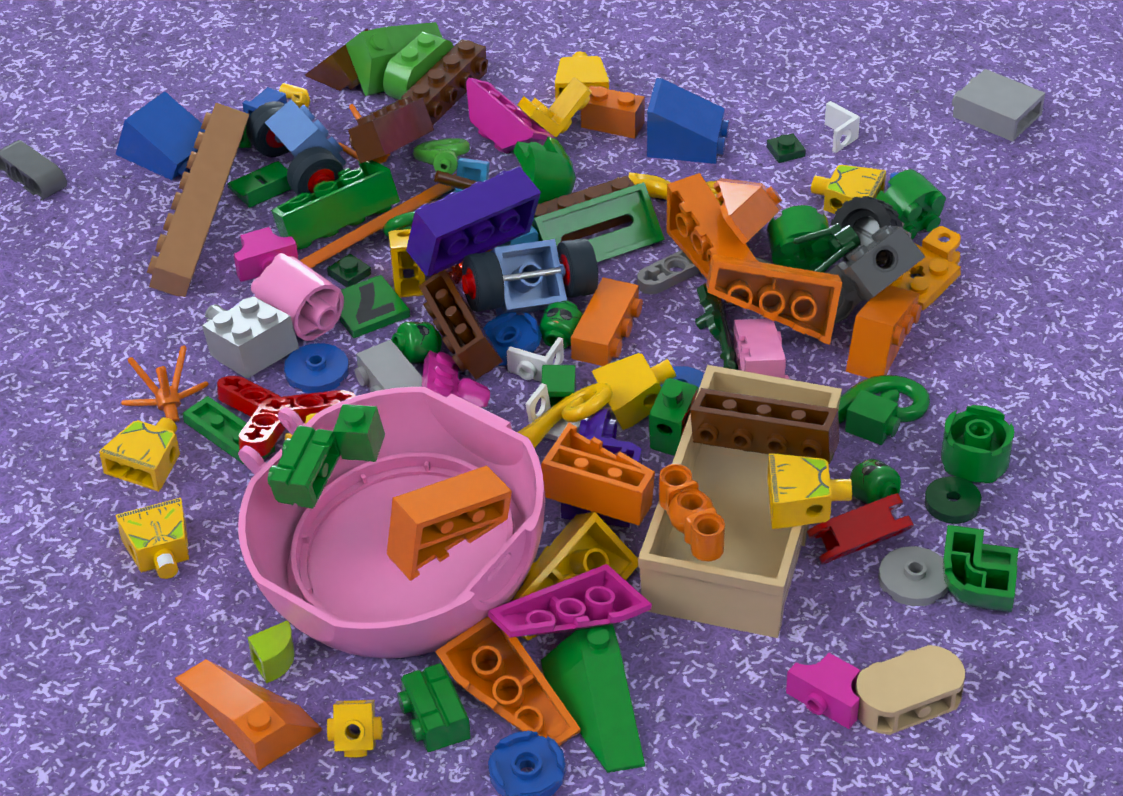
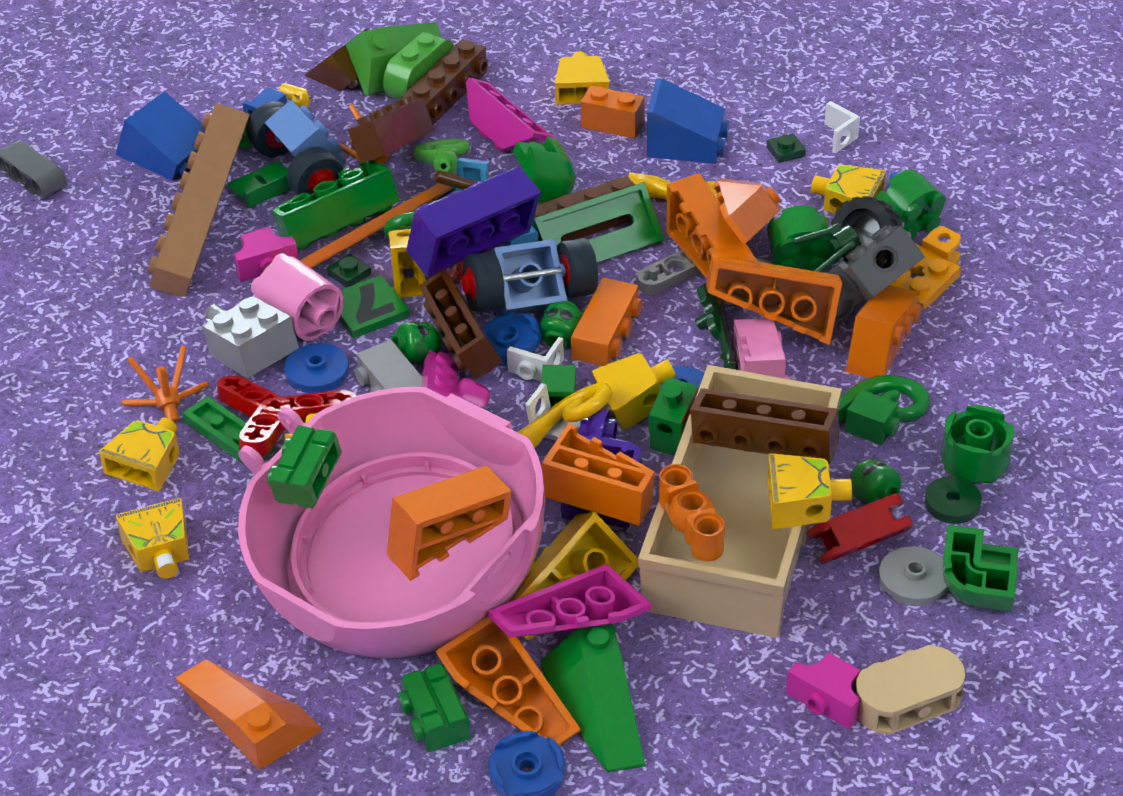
lime brick [247,621,295,684] -> none
yellow brick [327,699,383,757] -> none
green brick [333,404,385,462] -> none
yellow bracket [517,77,592,137] -> none
light grey brick [952,69,1045,142] -> none

